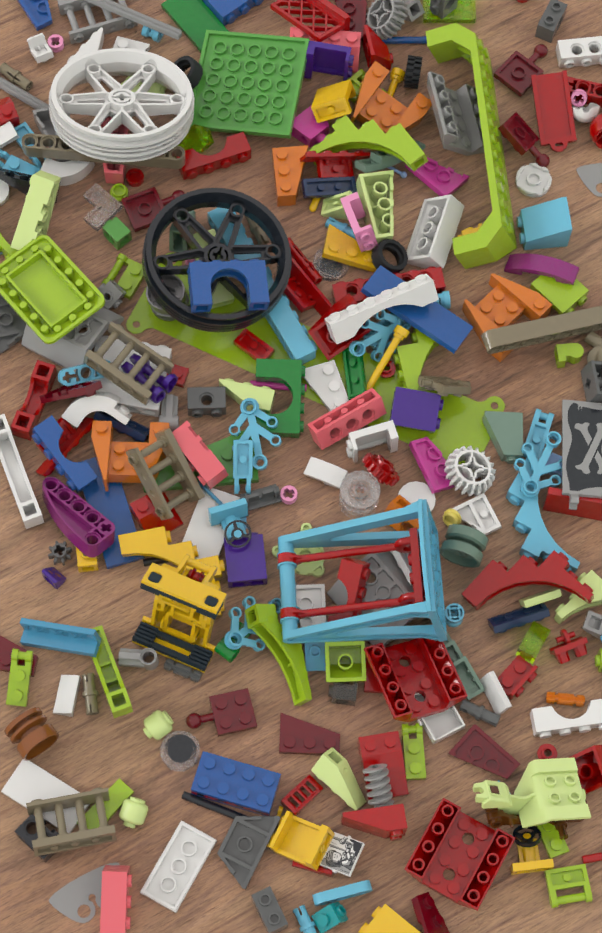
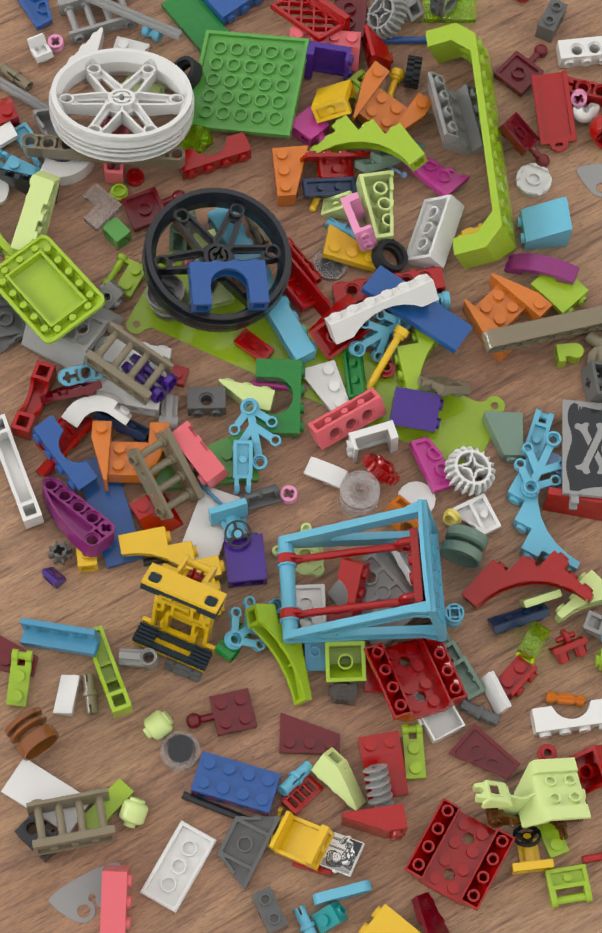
none -> medium azure pin [277,761,313,796]

